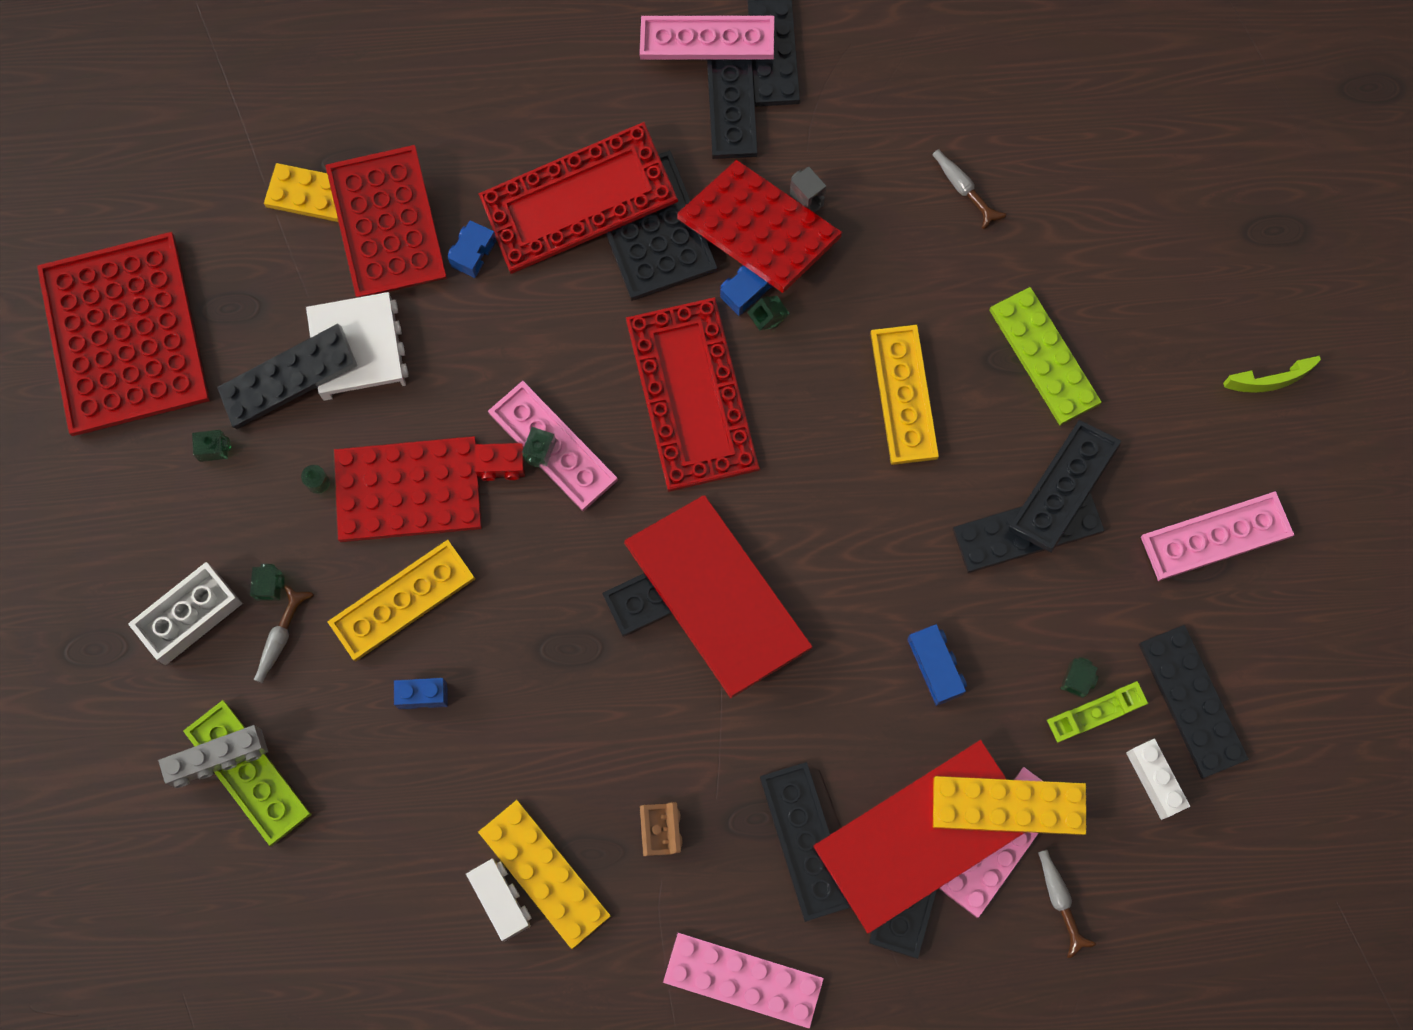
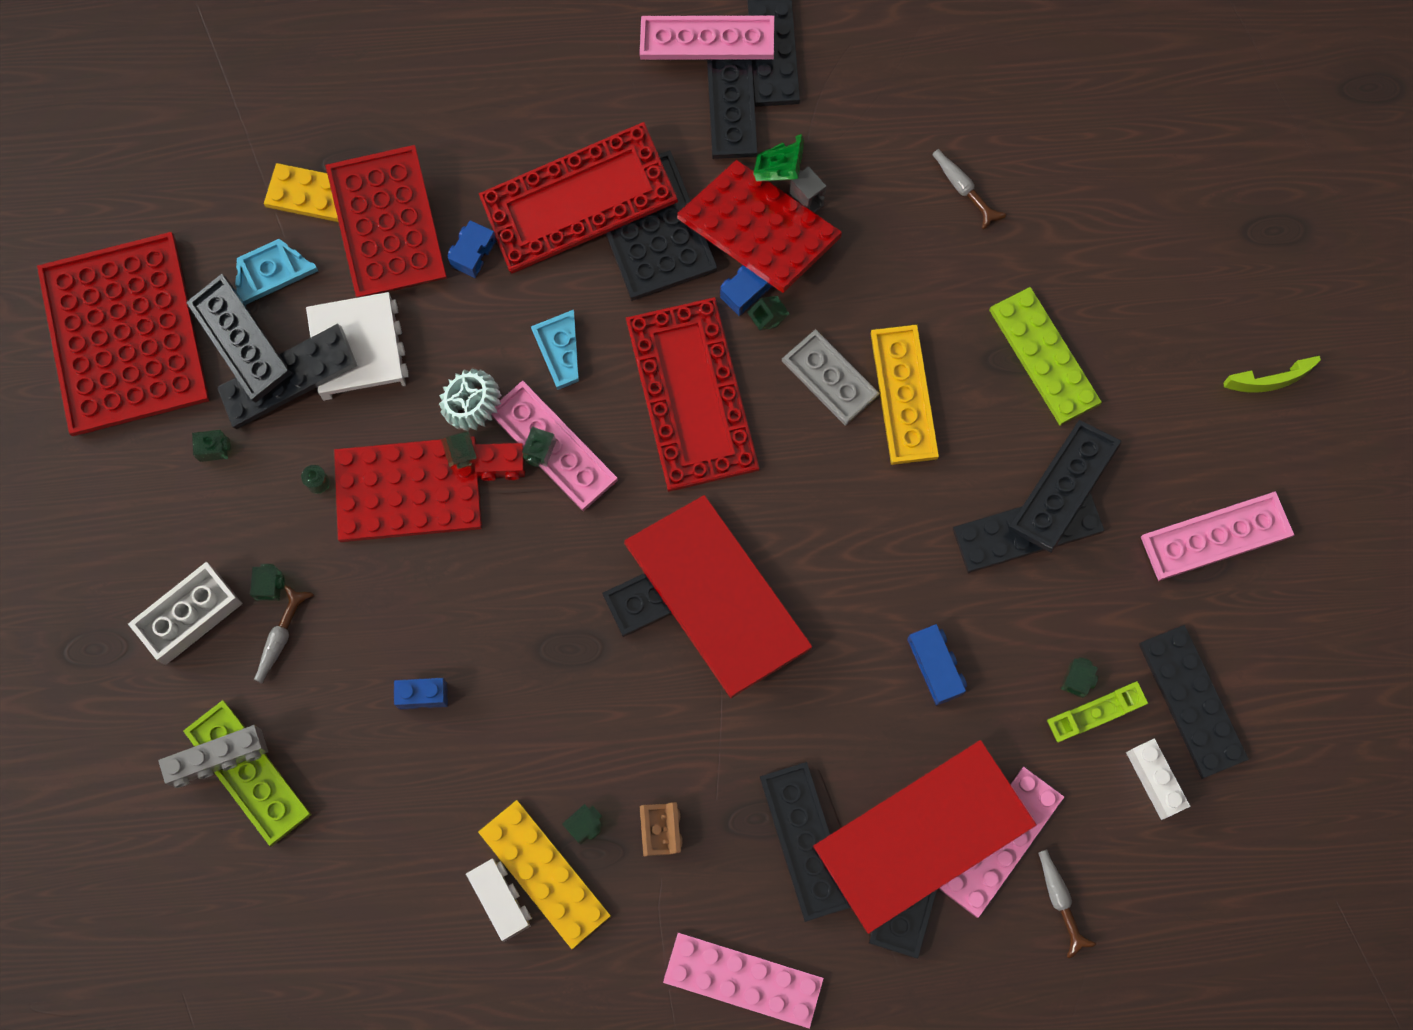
yellow plate [327,540,475,662] -> none
yellow plate [933,776,1086,835] -> none
none -> plate [186,274,292,403]
none -> medium azure wing [235,239,318,305]
none -> light aqua gear [439,368,502,431]
none -> brick [441,431,477,469]
none -> medium azure wing [531,310,579,390]
none -> clear green brick [562,804,602,845]
none -> green wing [754,134,804,181]
none -> light grey tile [782,329,880,426]

